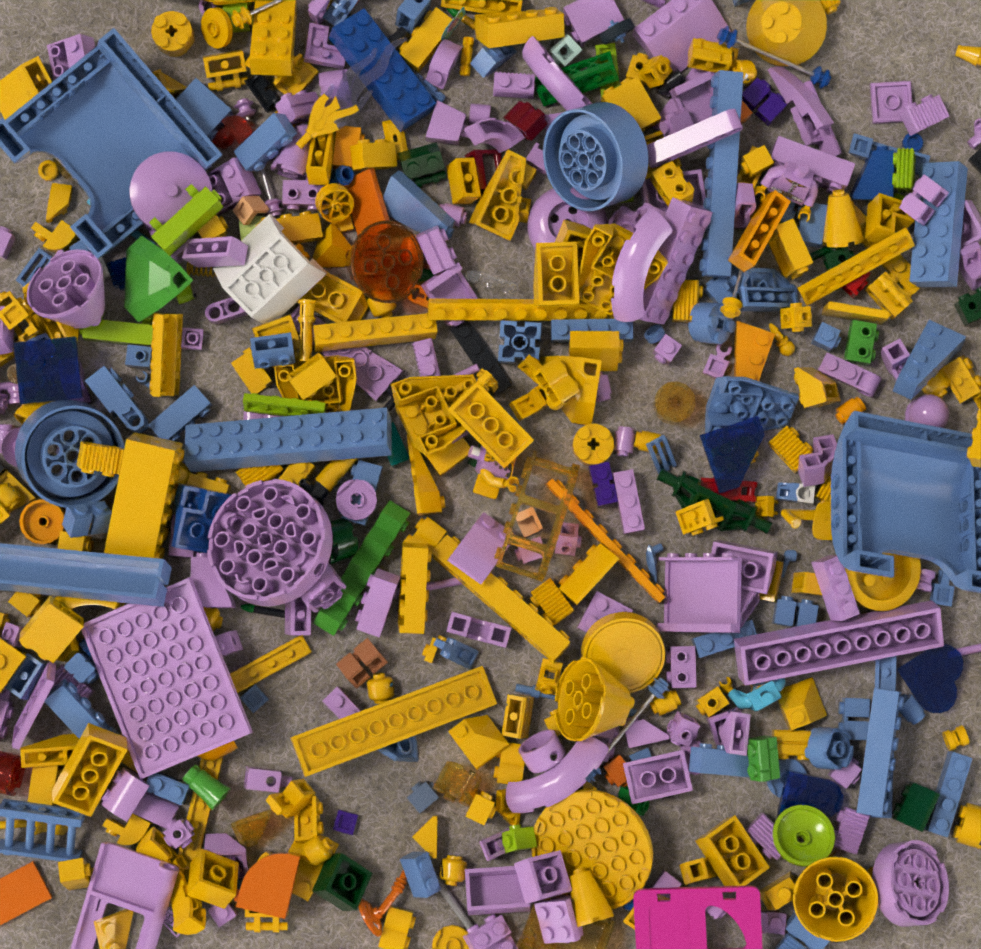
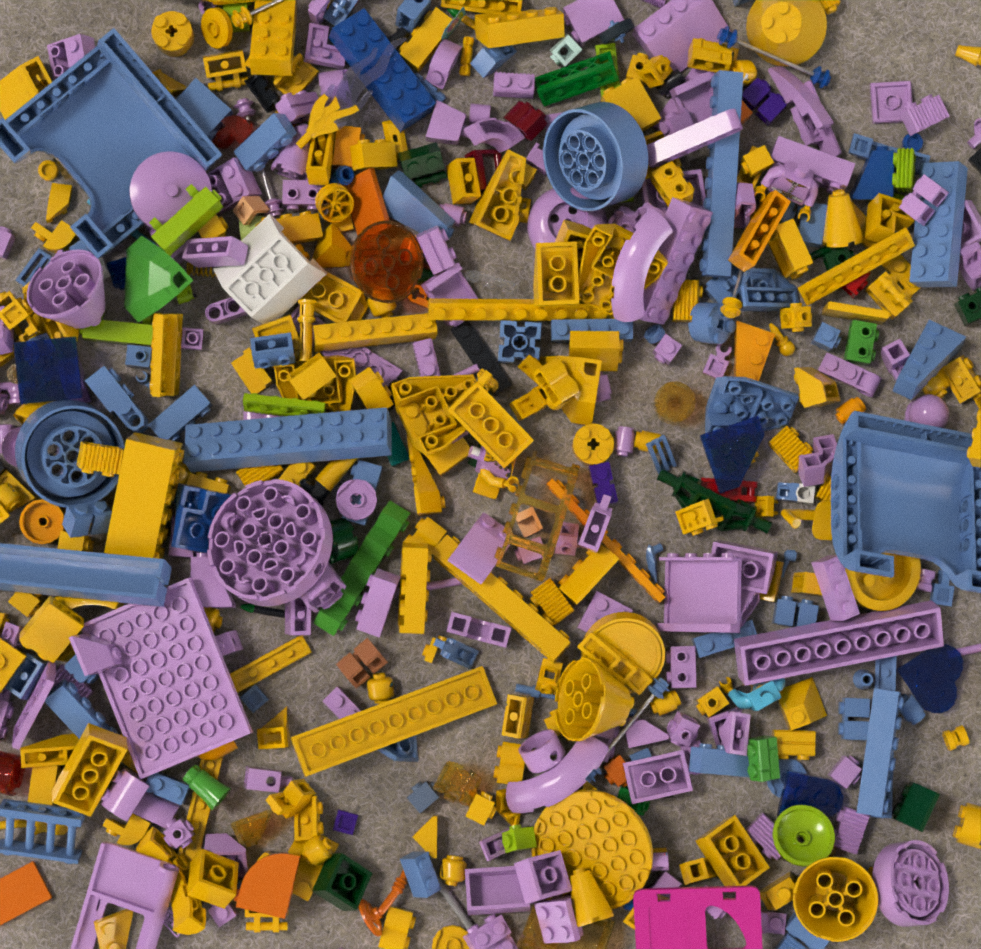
yellow brick [58,858,94,891] -> none
yellow slope [448,715,510,770] -> none
lavender brick [522,36,593,111] -> none
lavender brick [612,469,645,535] -> none
medium blue brick [805,727,854,770] -> none
medium blue brick [924,751,973,838] -> none
none -> lavender slope [69,633,122,676]
none -> yellow slope [257,706,290,749]
none -> yellow brick [349,367,394,409]
none -> yellow slope [577,631,653,695]
none -> lavender hinge [578,494,612,553]
none -> lavender leg [651,847,669,871]
none -> medium blue cone [853,669,873,690]

